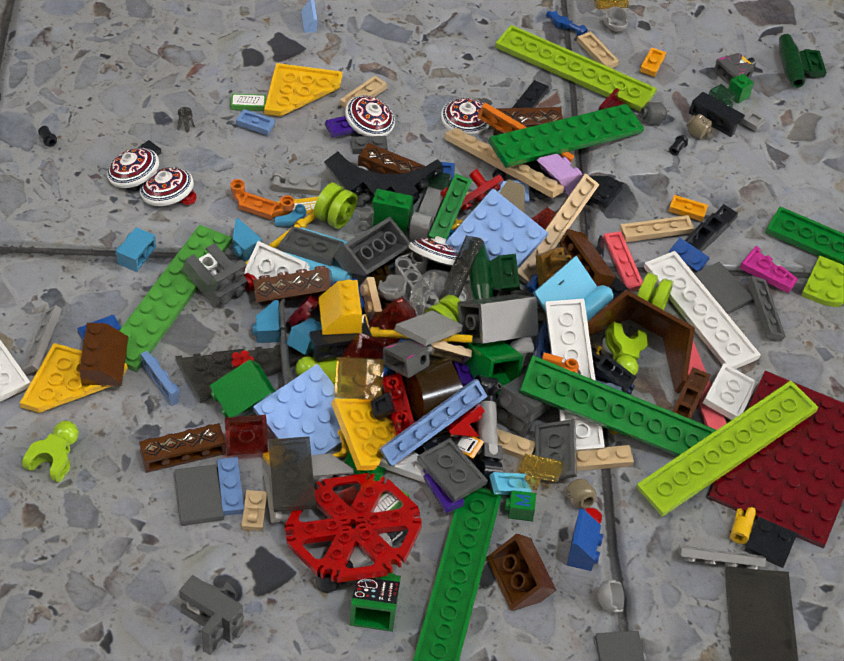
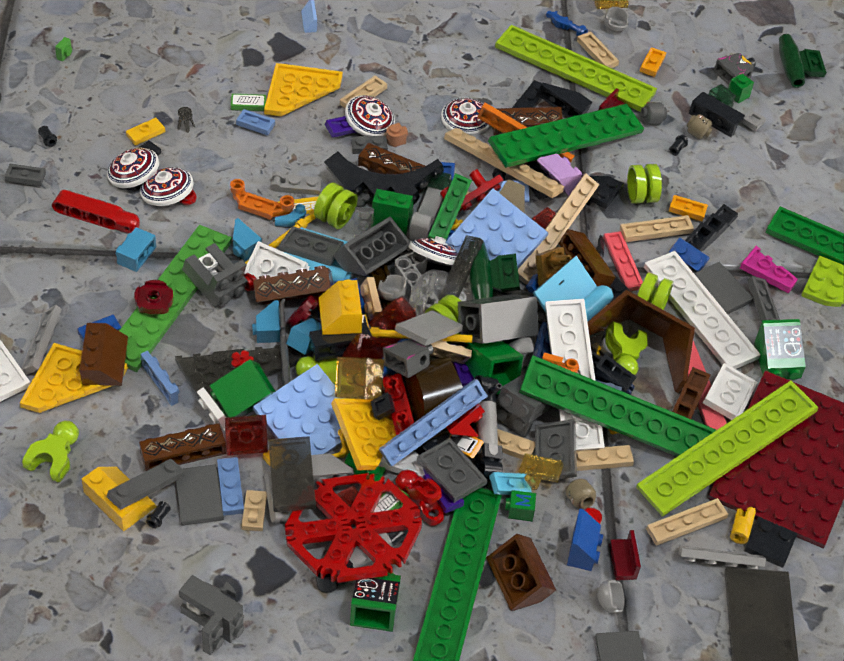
none -> dark grey plate [5,163,46,186]
none -> red piece [52,190,140,233]
none -> bright green plate [55,37,72,62]
none -> yellow slope [82,467,157,532]
none -> dark grey plate [107,459,185,510]
none -> yellow plate [126,117,165,146]
none -> dark red plate [134,280,174,314]
none -> black pin [146,501,171,528]
none -> white plate [197,387,232,432]
none -> nougat plate [386,123,408,147]
none -> red piece [395,469,444,526]
none -> black slope [536,82,592,118]
none -> dark red panel [609,530,641,580]
none -> lime wheel [627,164,662,204]
none -> tan plate [646,498,728,546]
none -> slope [754,319,806,380]

